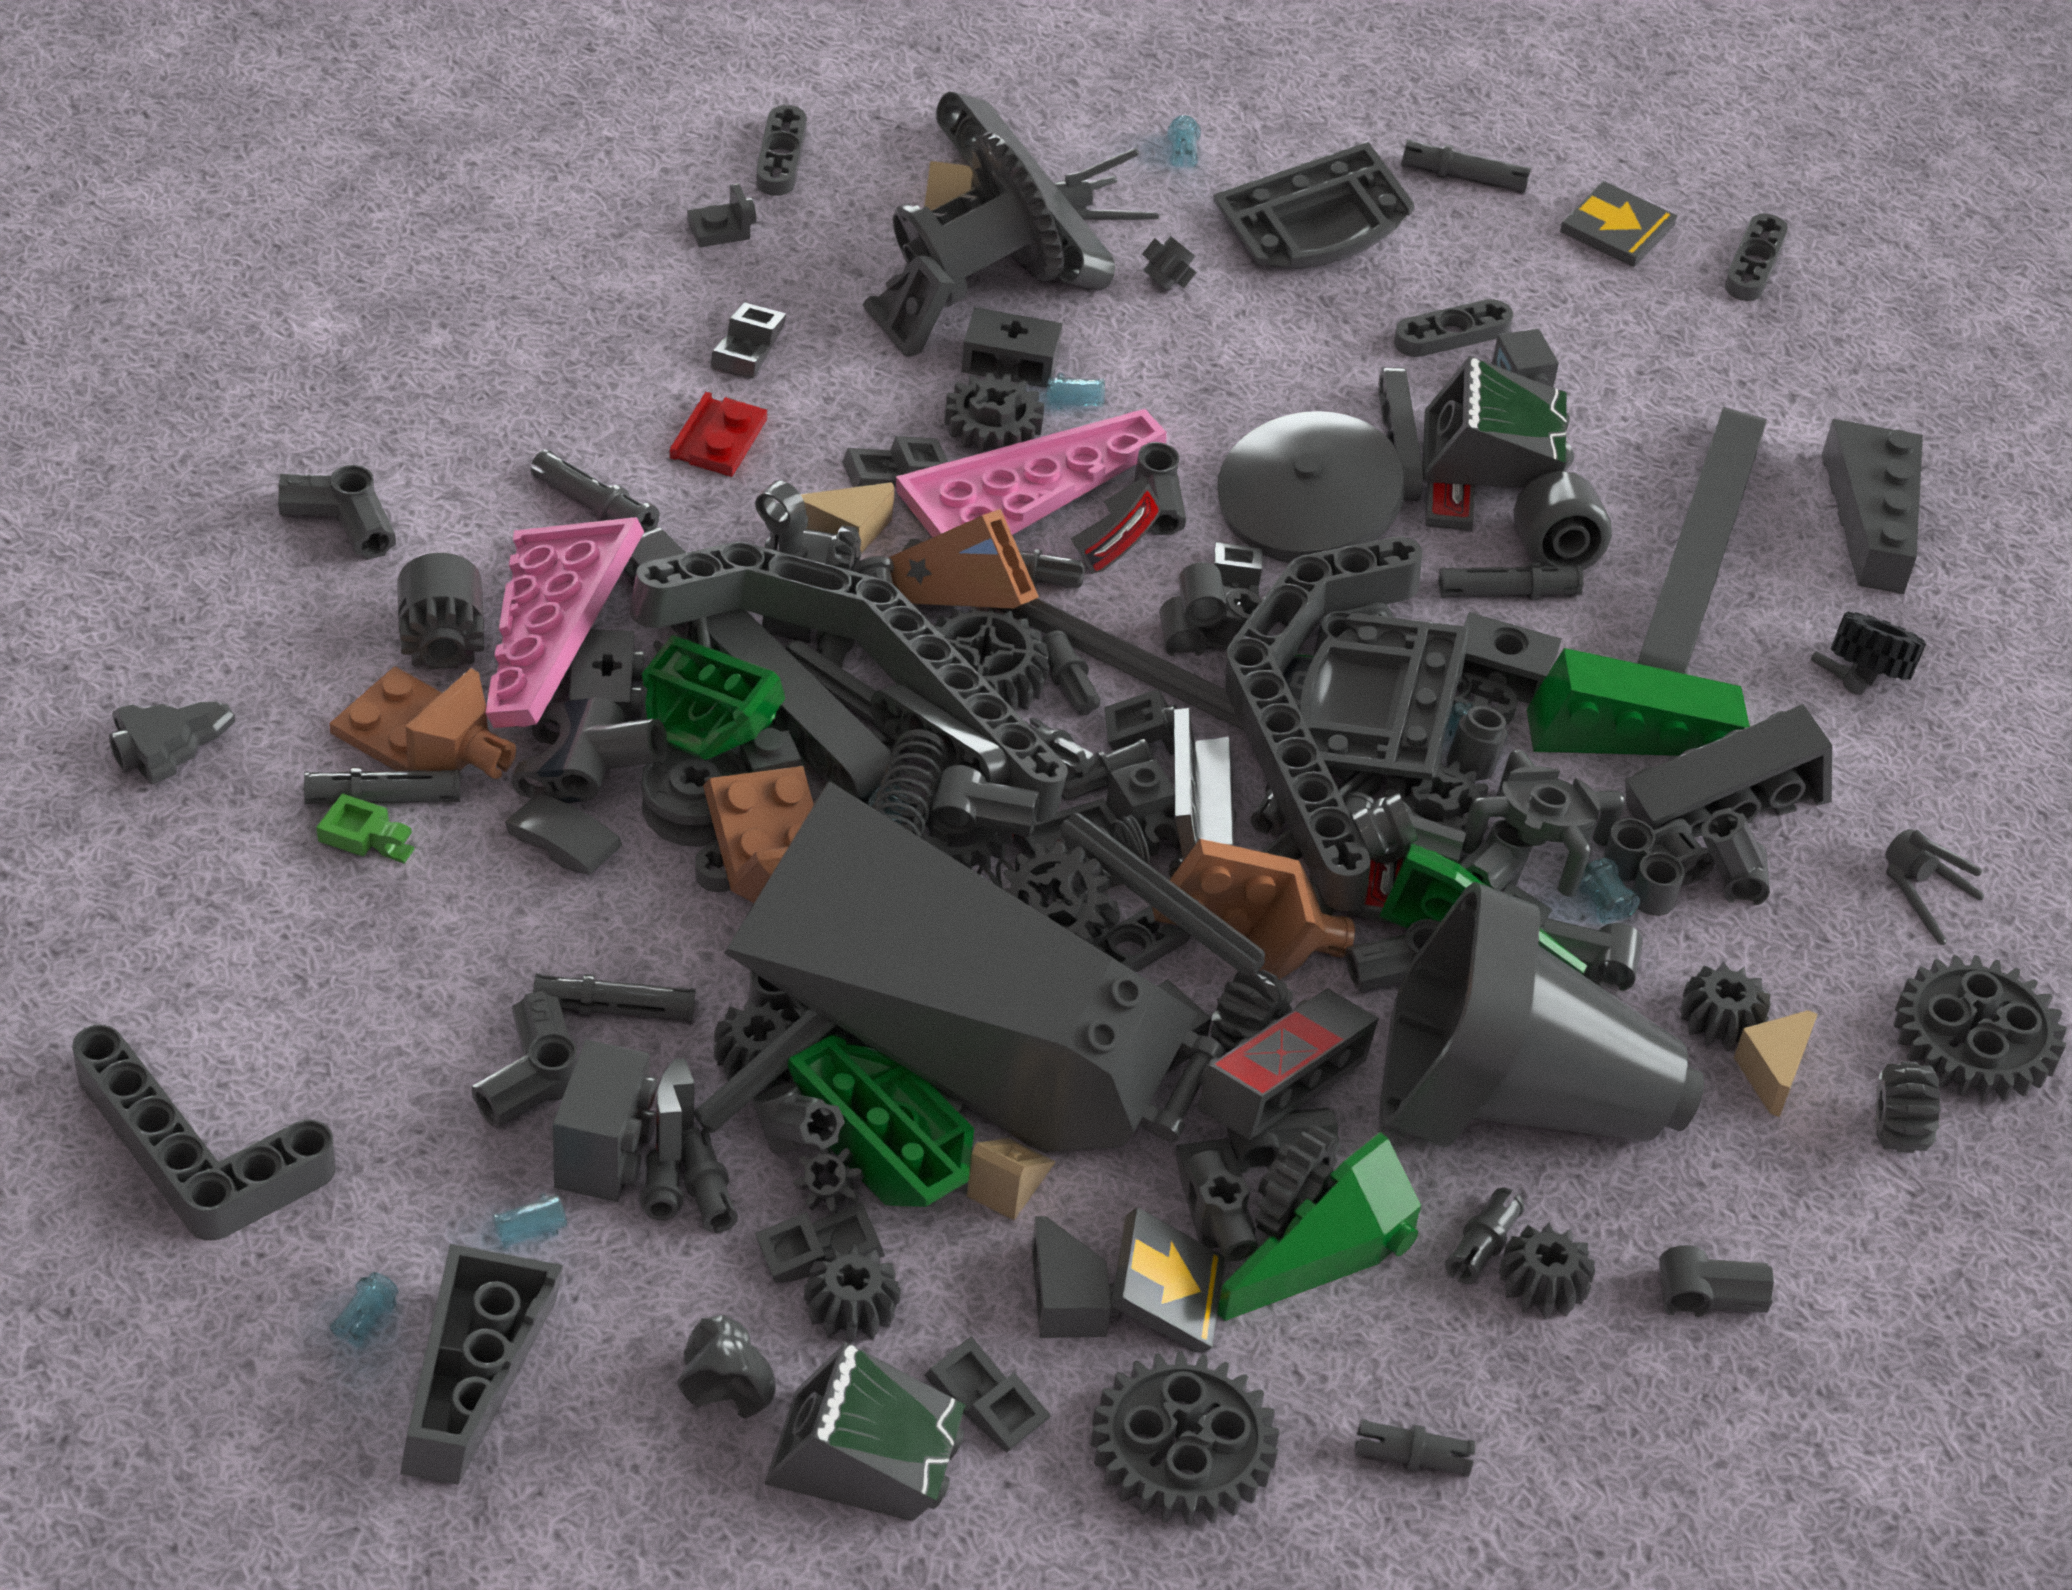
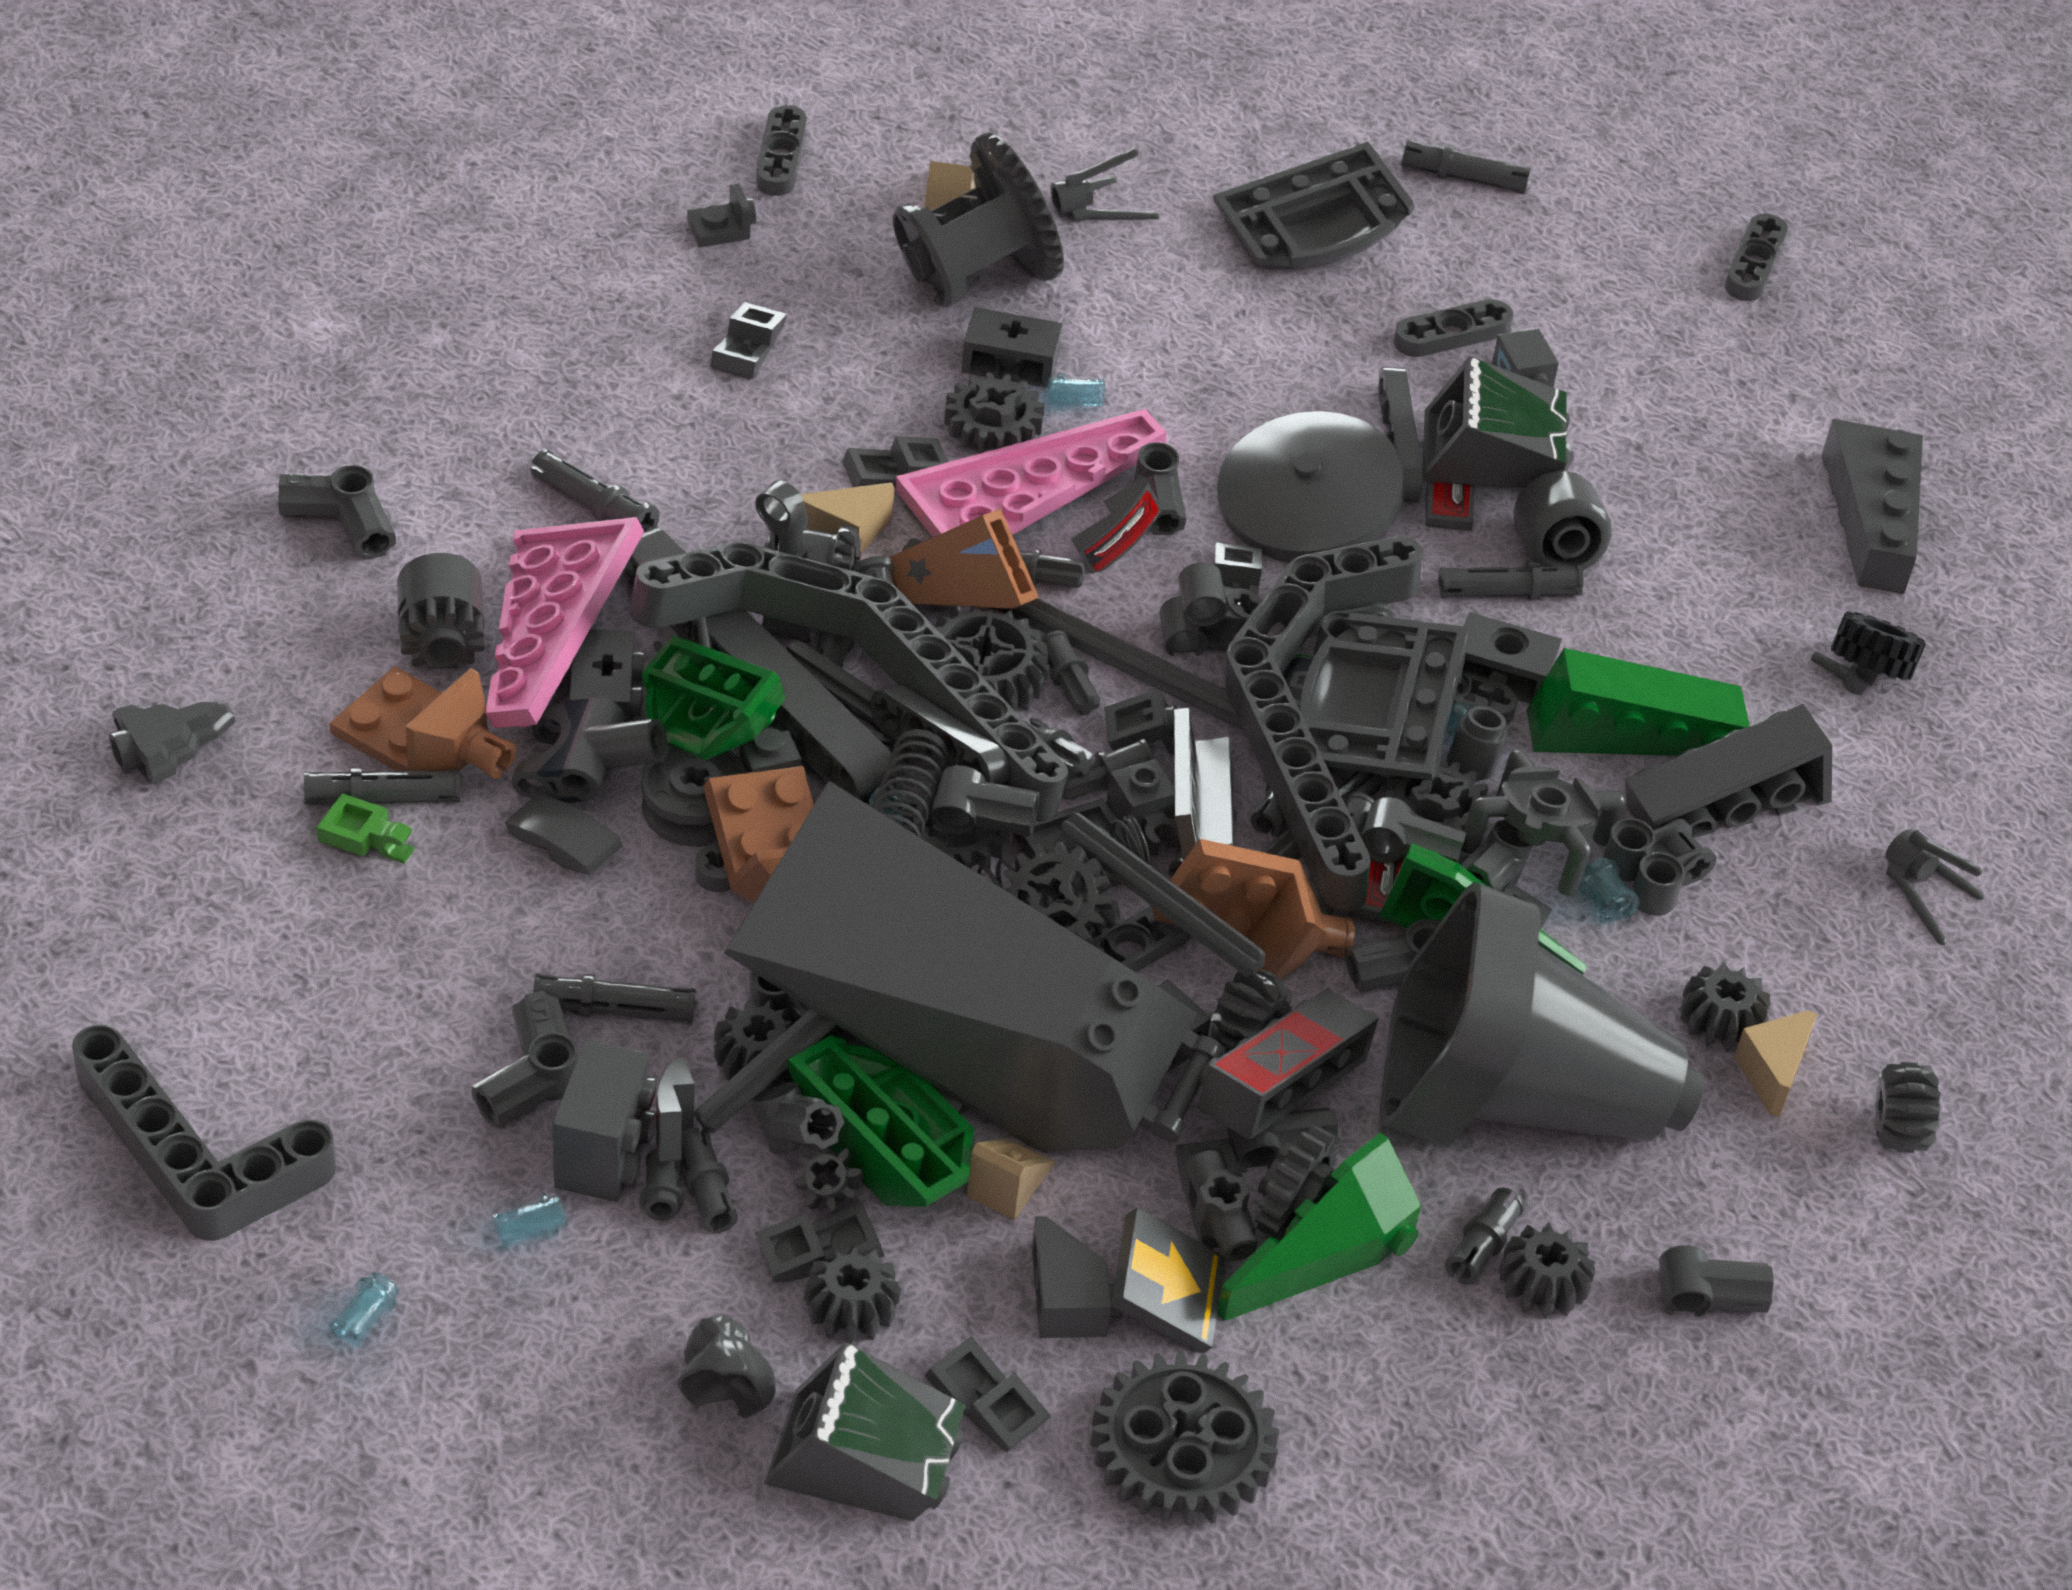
dark grey wedge [400,1244,563,1485] -> none
red plate [670,391,768,477] -> none
dark grey wing [863,256,955,357] -> none
dark grey beam [936,91,1115,290] -> none
dark grey gear [1142,236,1197,291] -> none
clear light blue pin [1167,115,1201,167] -> none
dark grey wheel [1351,793,1418,860] -> none
dark grey pin [1355,1418,1475,1477] -> none
dark grey piece [1542,918,1643,991] -> none
dark grey tile [1560,181,1677,267] -> none
dark grey beam [1637,407,1767,674] -> none
dark grey piece [1701,808,1770,905] -> none
dark grey gear [1894,955,2067,1101] -> none

